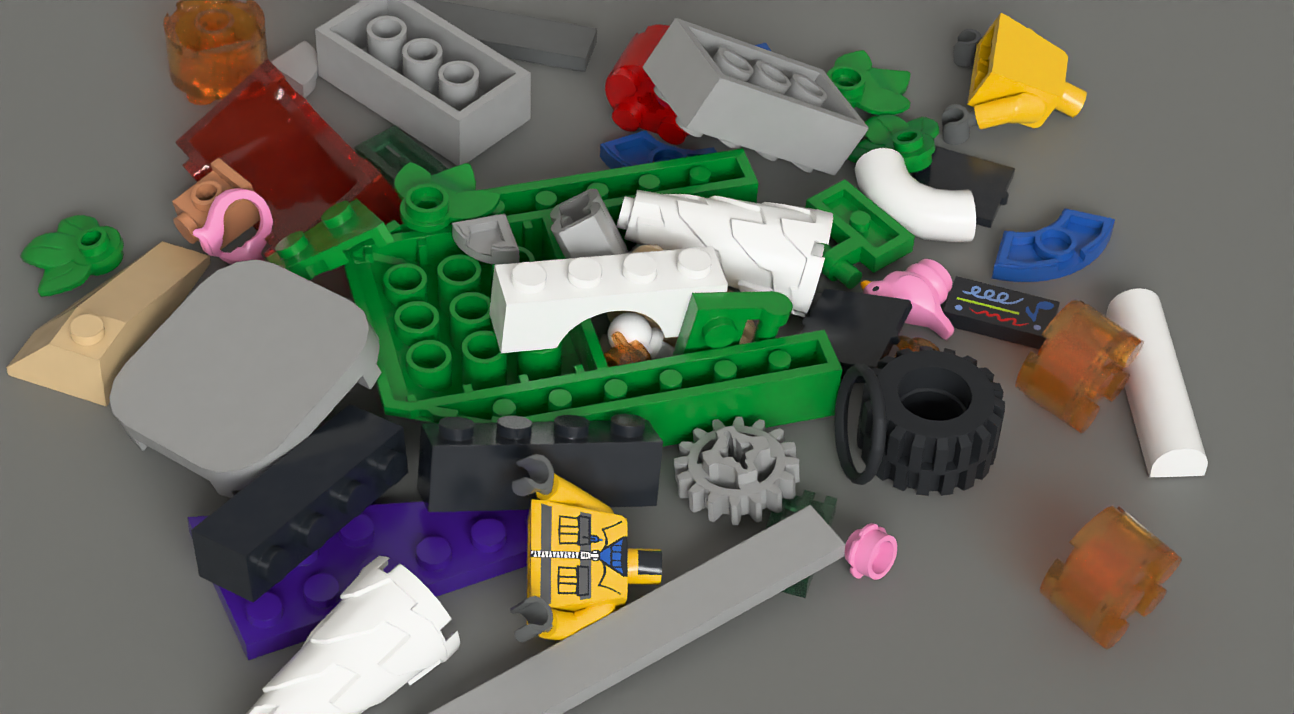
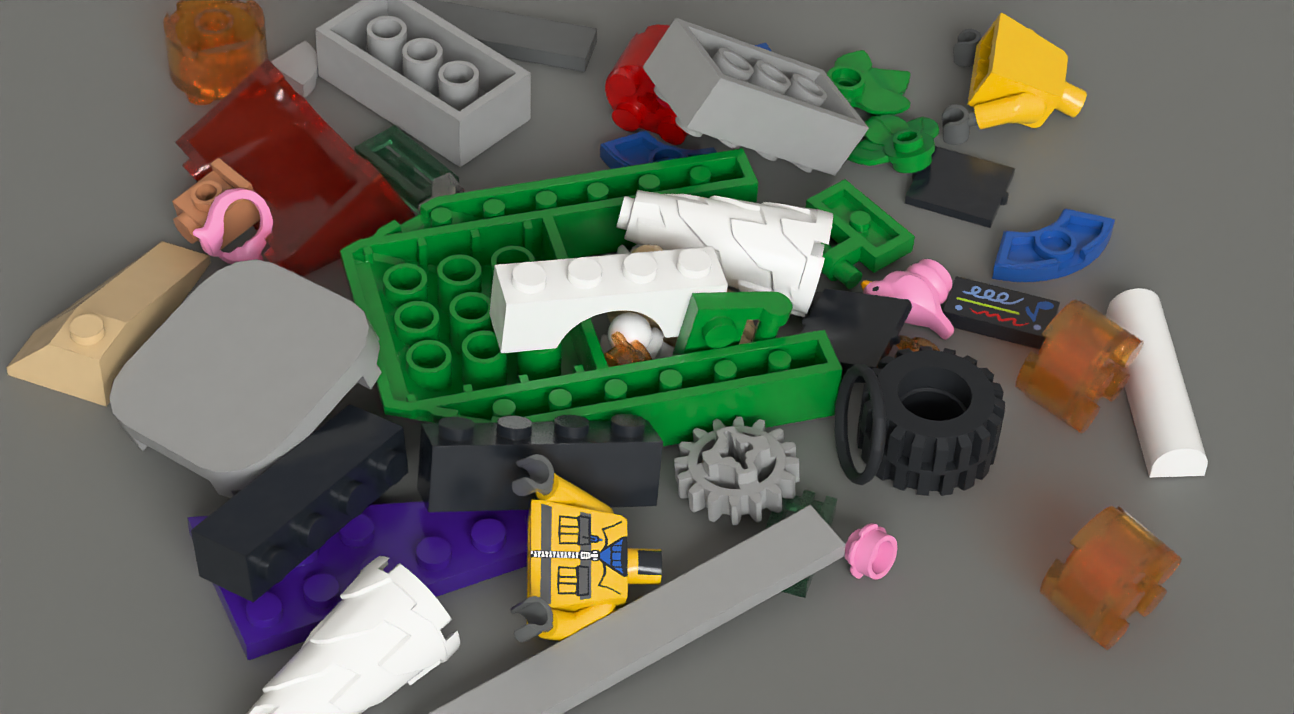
green plate [20,215,124,297] -> none
green wing [266,198,394,280] -> none
green plate [394,162,500,233] -> none
light grey tile [452,214,519,265] -> none
light grey brick [550,189,627,259] -> none
white cylinder [854,148,976,242] -> none

